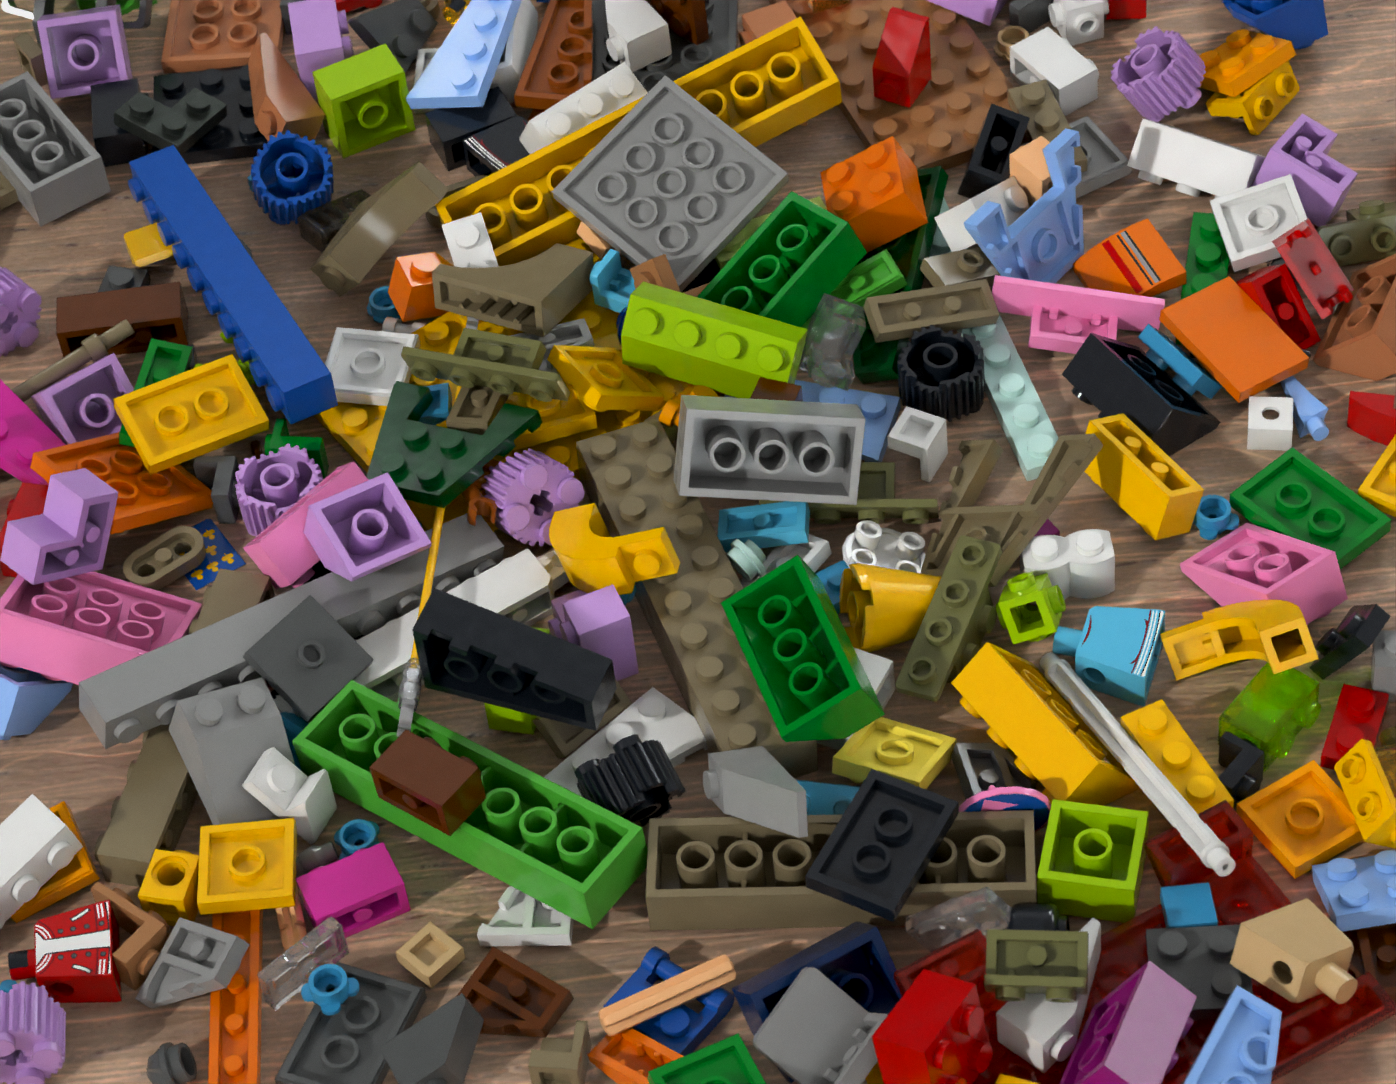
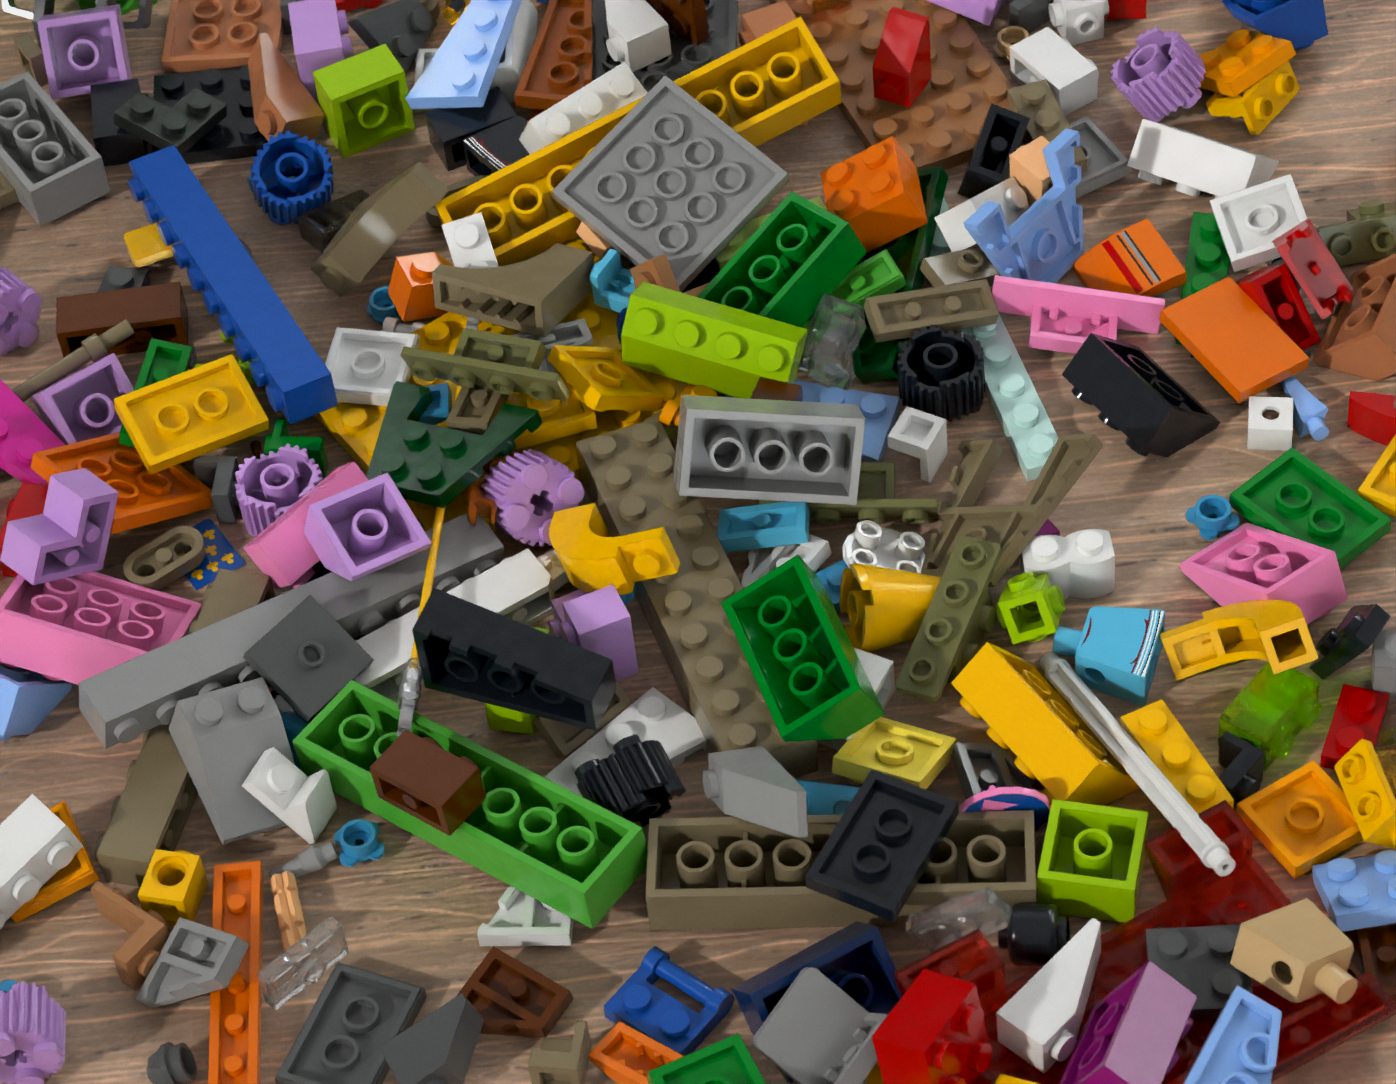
red torso [8,900,122,1003] -> none
yellow plate [197,818,297,915] -> none
dark pink brick [295,842,411,947] -> none
dark azure plate [301,964,360,1015] -> none
tan plate [396,921,466,989] -> none
light nougat axle [598,955,737,1036] -> none
light aqua plate [726,539,767,581] -> none
olive bracket [984,929,1089,1003] -> none
yellow brick [1084,413,1204,540] -> none
dark azure plate [1138,324,1222,399] -> none
dark azure tile [1160,882,1218,928] -> none
lavender brick [1251,113,1358,227] -> none

